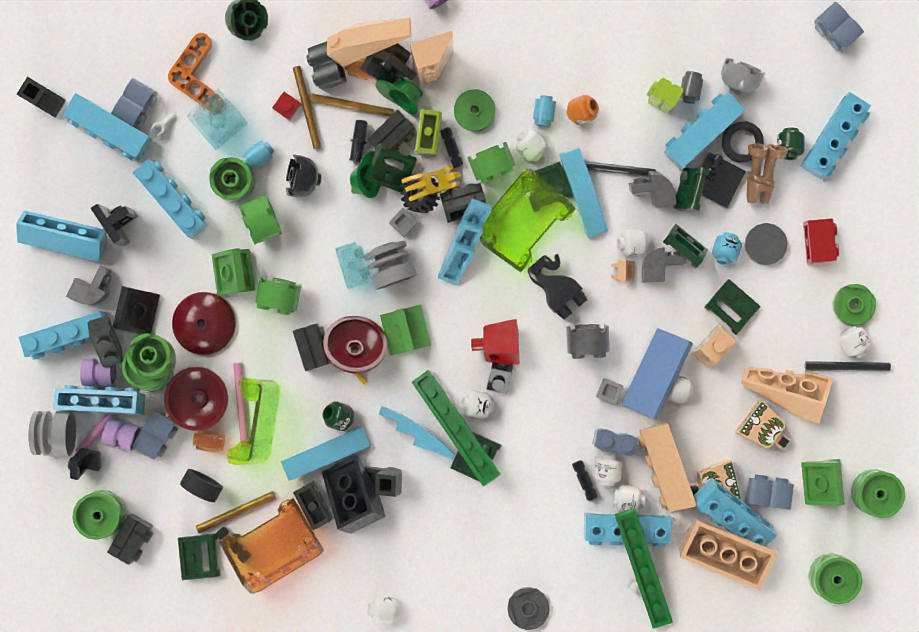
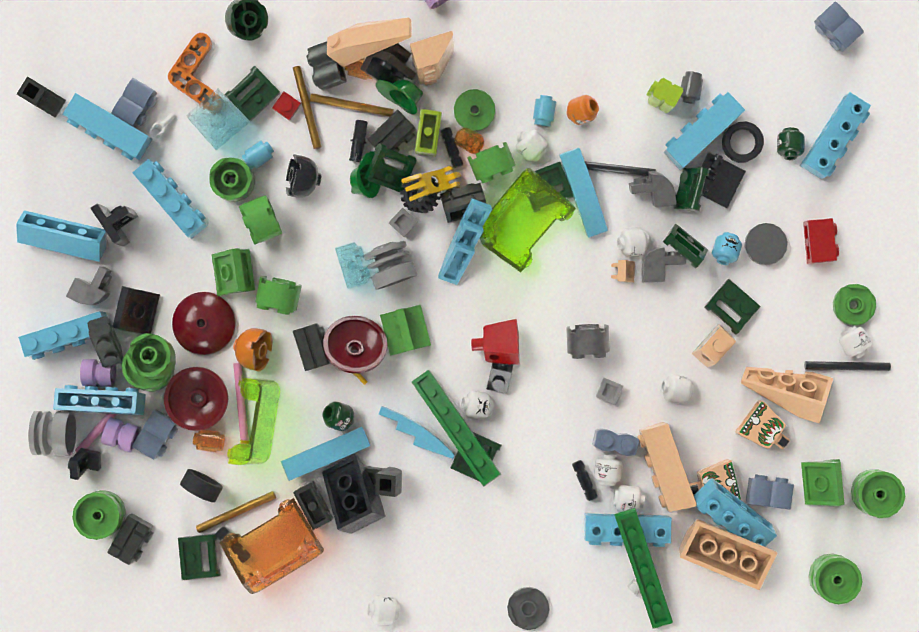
black hips [527,254,588,320] -> none
medium blue tile [621,328,693,421] -> none
light grey cylinder [721,58,765,96] -> none
medium nougat piece [746,143,788,204] -> none
none -> dark green plate [224,65,281,122]
none -> orange cylinder [233,328,273,371]
none -> clear orange brick [455,128,484,154]

